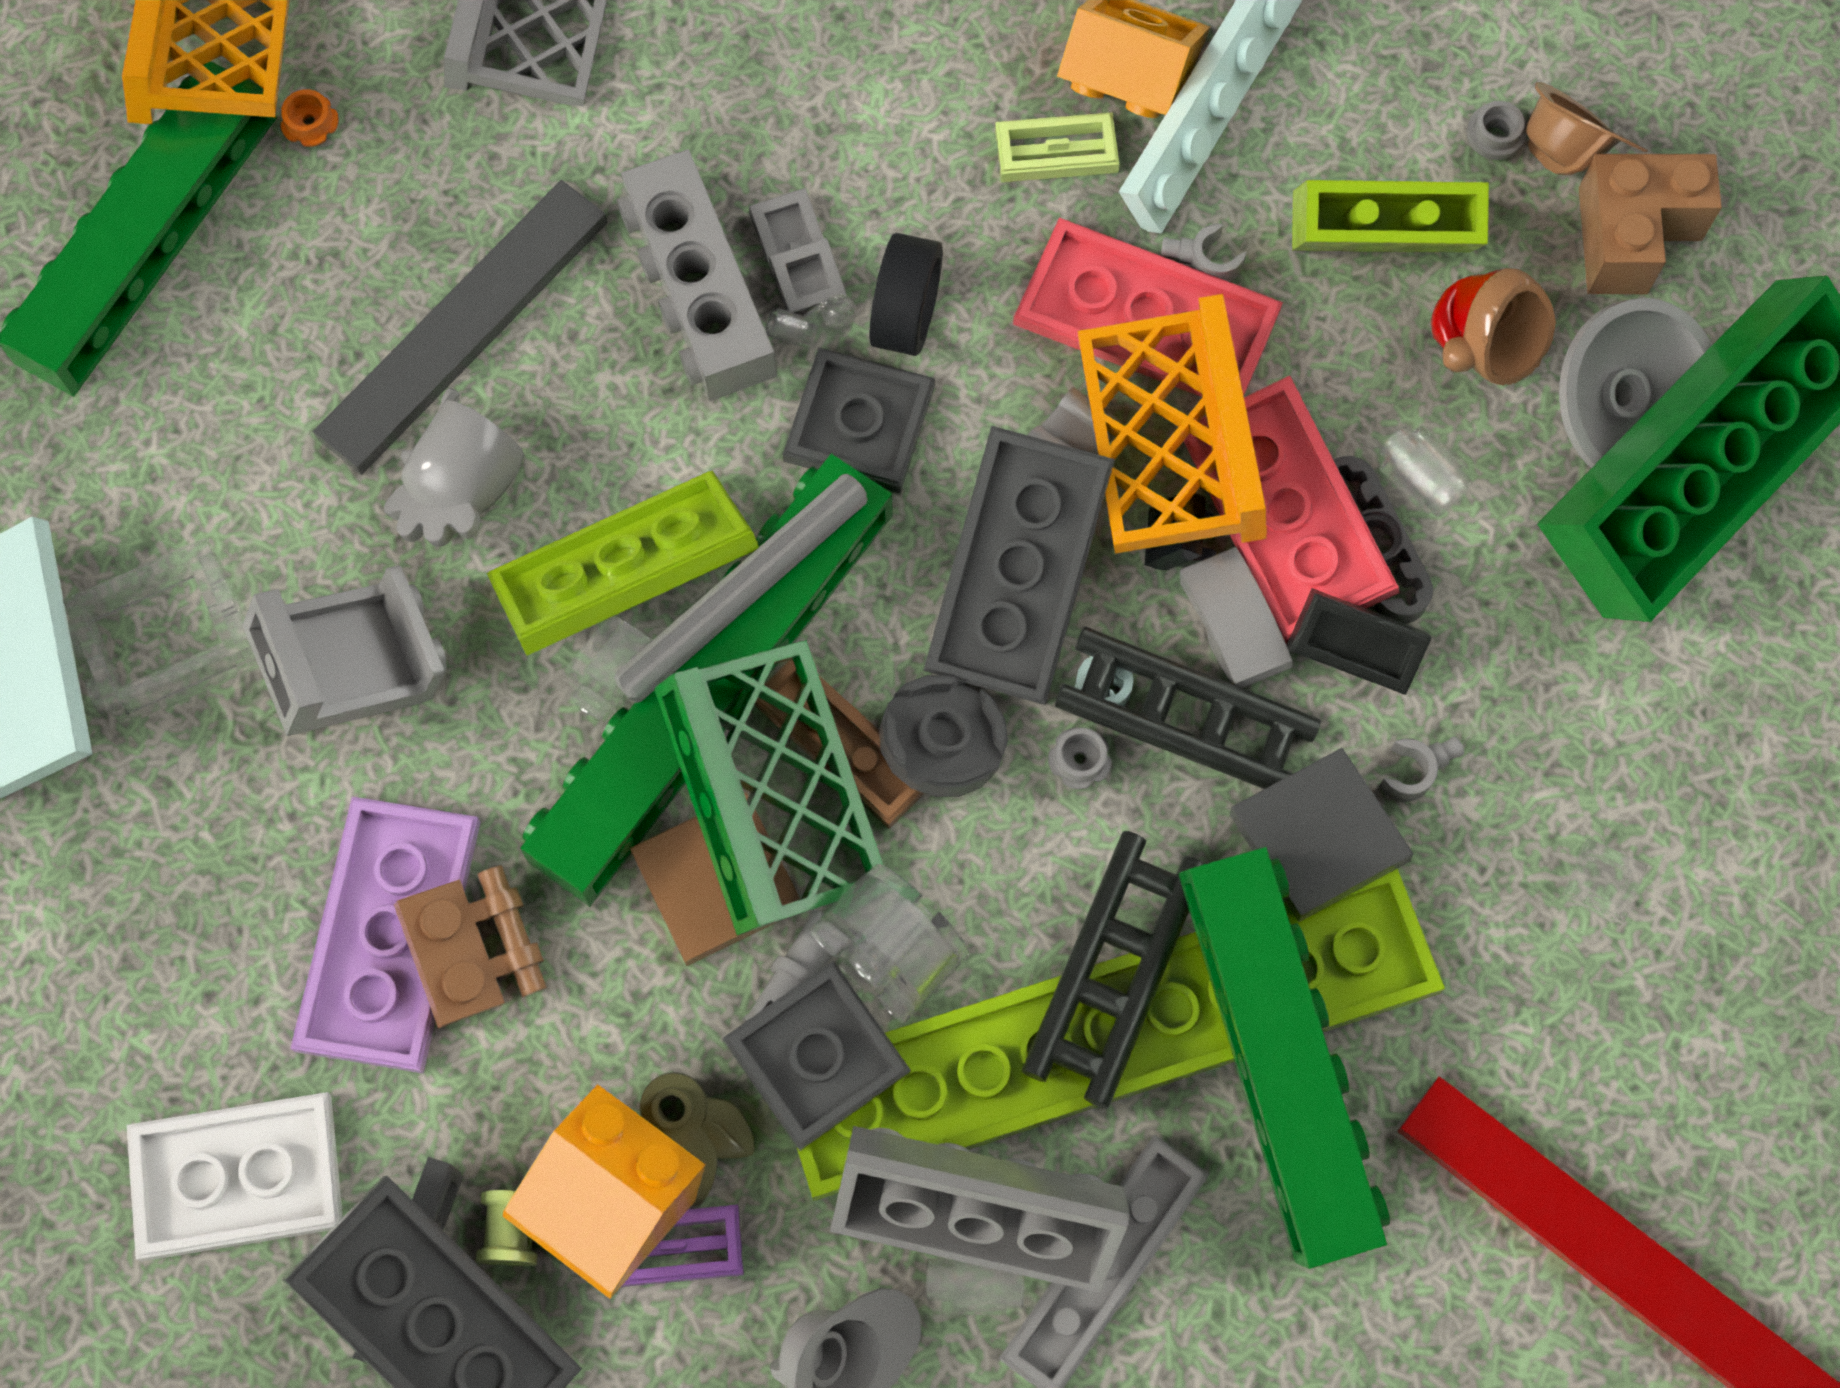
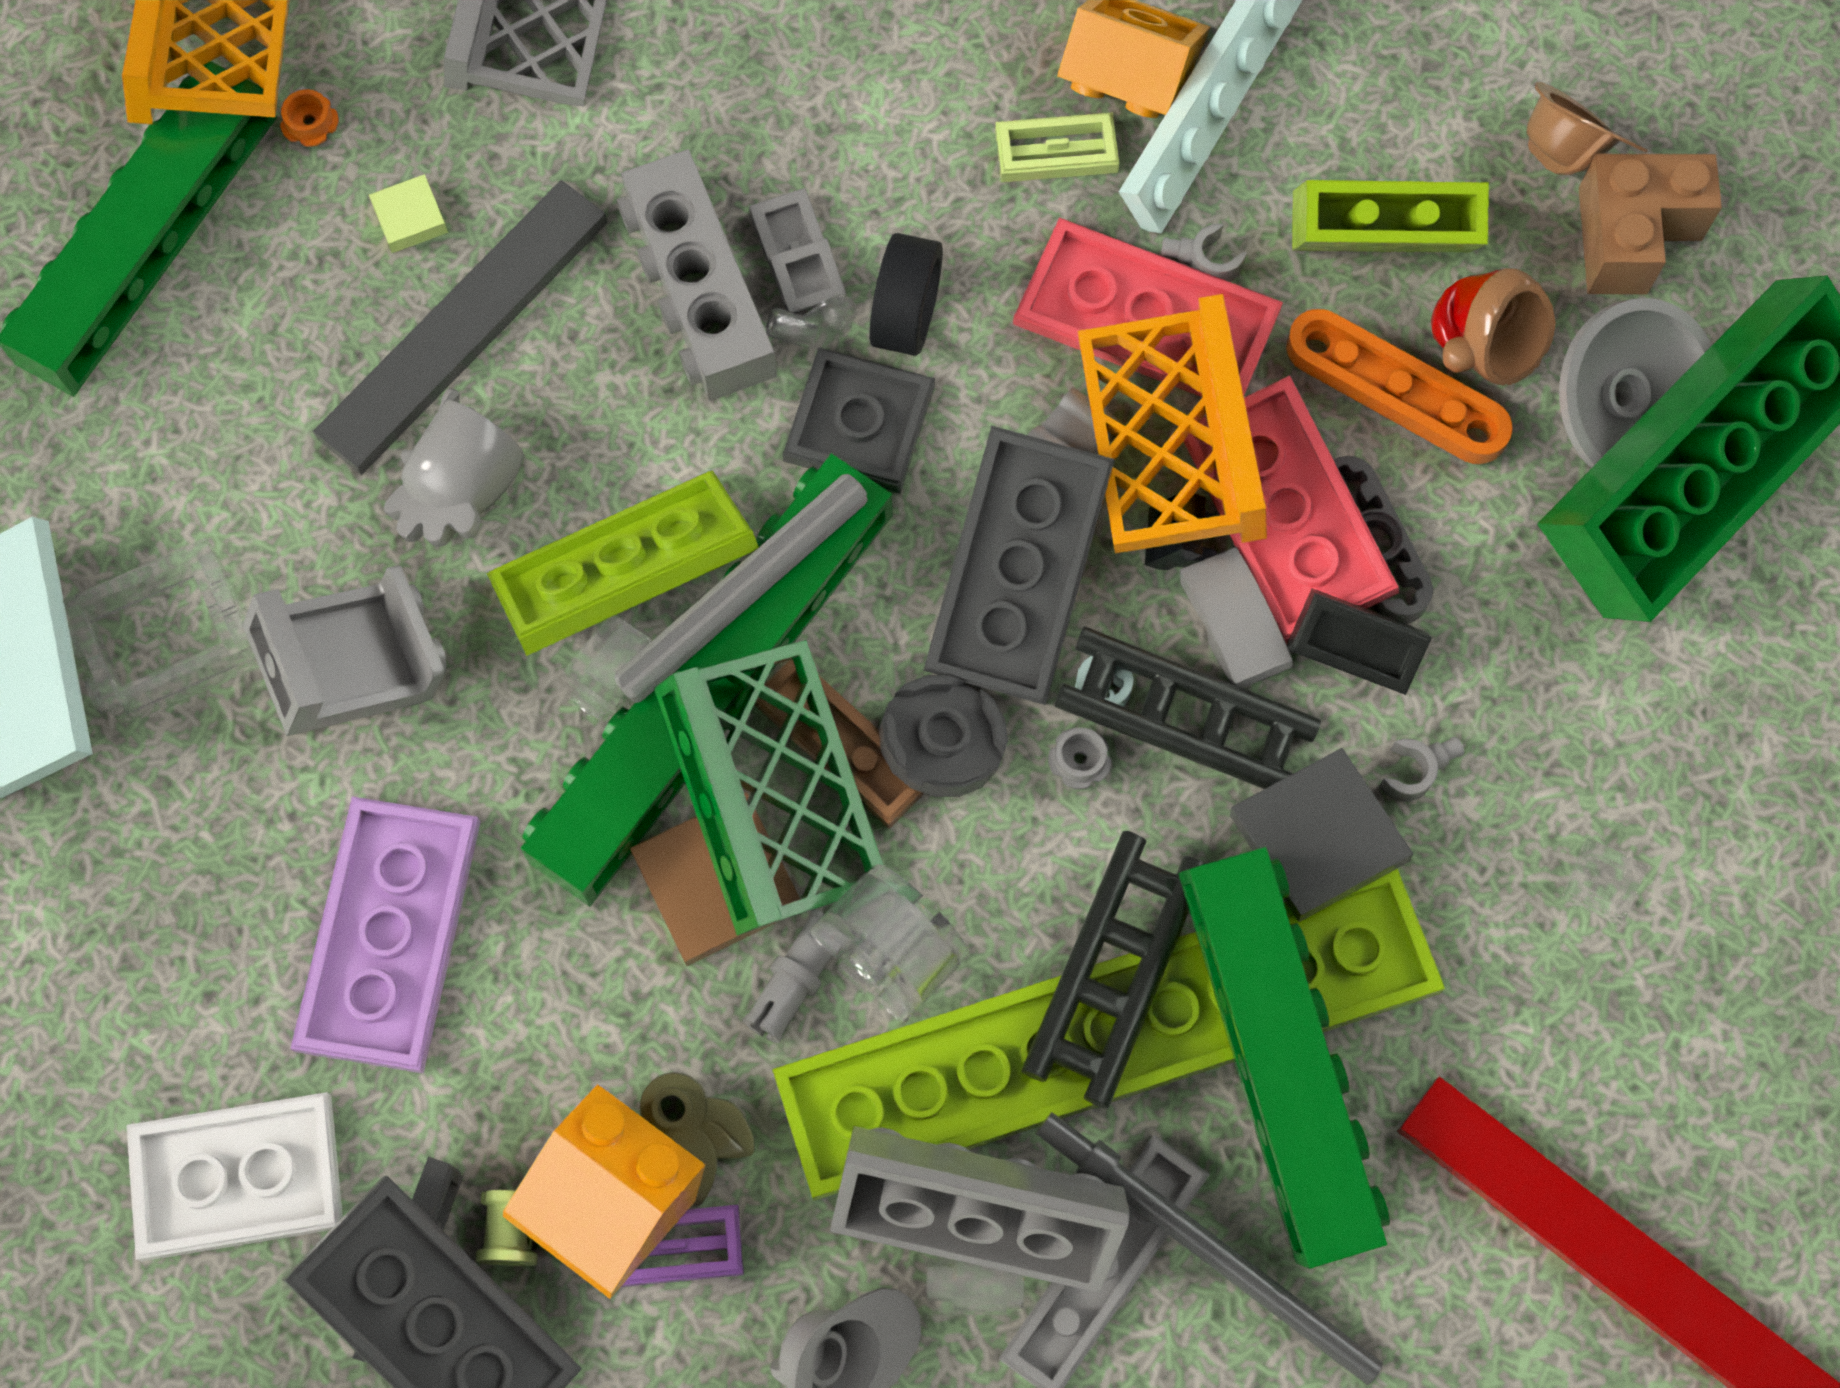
medium nougat plate [394,865,547,1029] -> none
dark grey tile [722,961,911,1151] -> none
clear brick [1379,425,1473,517] -> none
light grey plate [1467,101,1527,160] -> none
none -> yellowish green tile [369,174,448,253]
none -> dark grey bar [1035,1112,1383,1385]
none -> orange plate [1286,309,1513,464]

